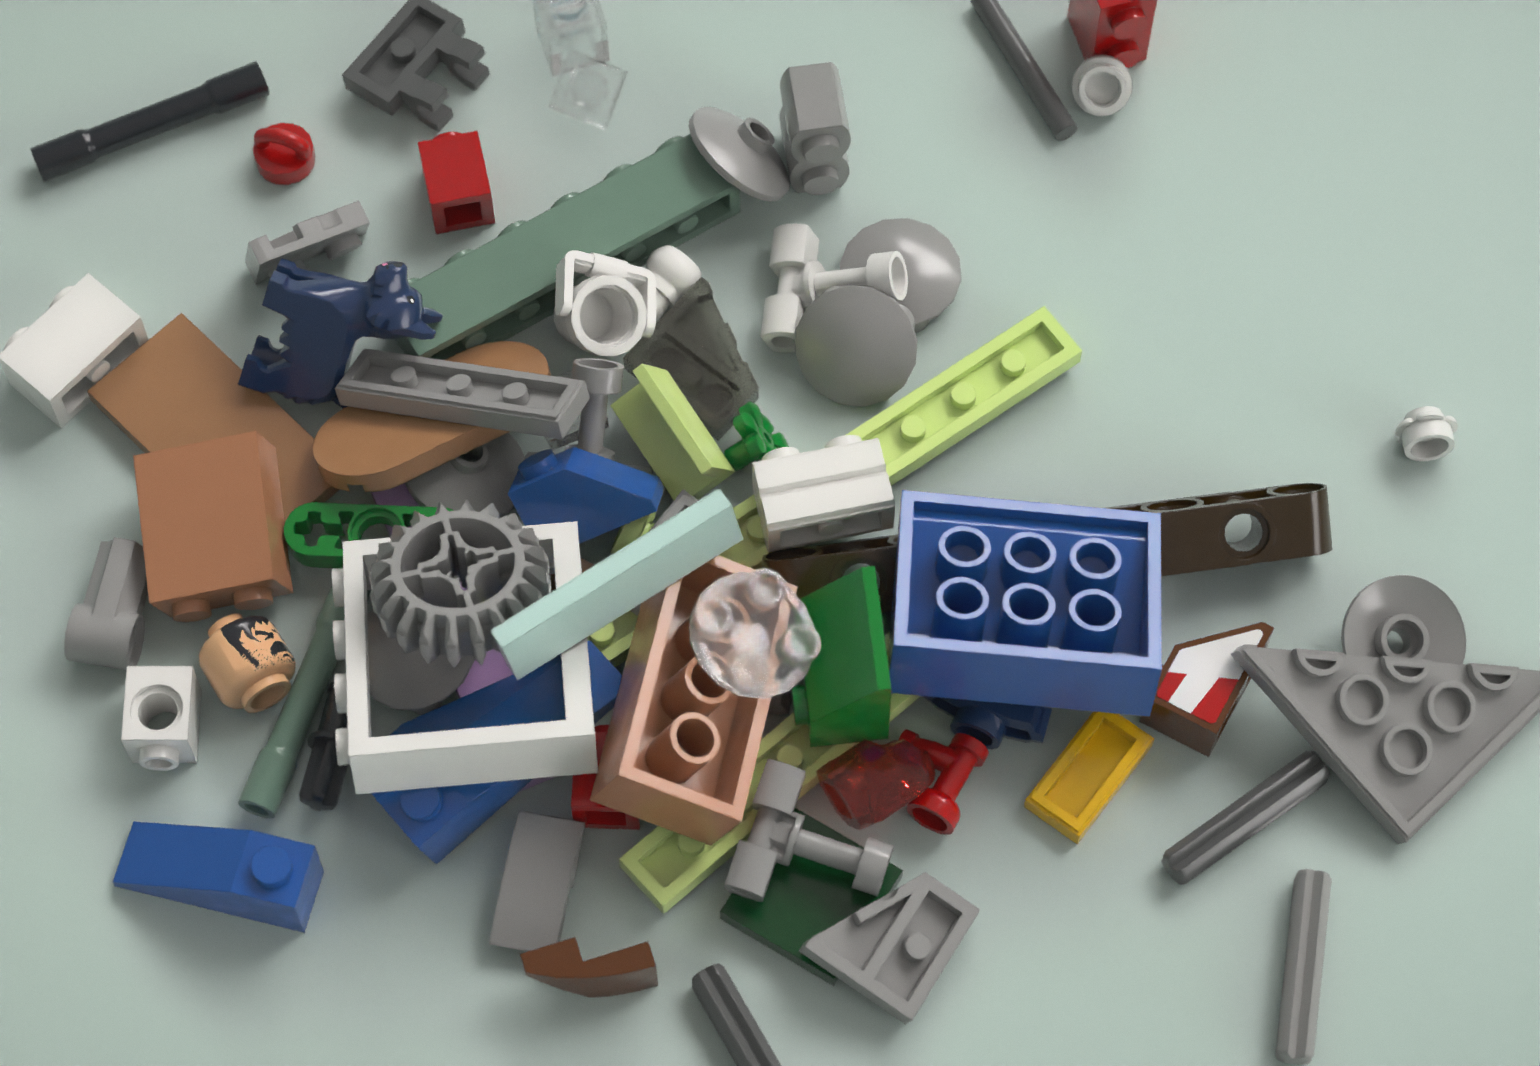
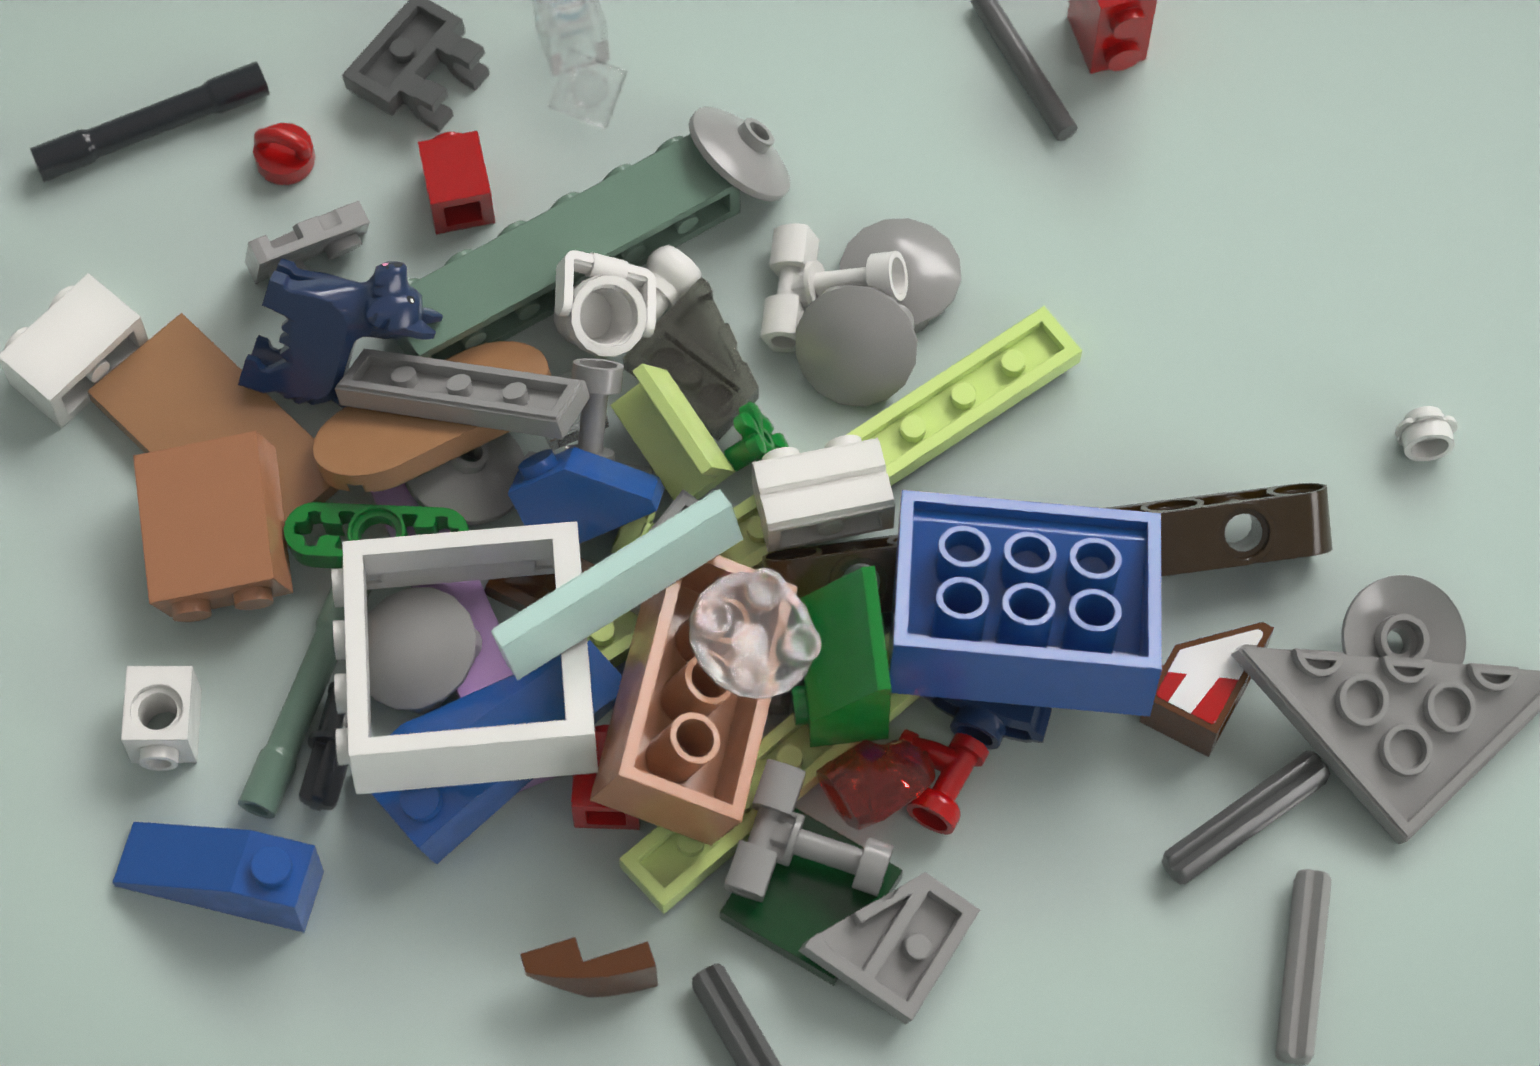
light grey piece [64,537,148,670] -> none
light nougat head [199,613,296,713] -> none
light grey gear [370,499,551,669] -> none
light grey slope [489,810,585,952] -> none
light grey brick [779,62,851,195] -> none
yellow tile [1024,711,1154,844] -> none
white plate [1072,55,1132,116] -> none

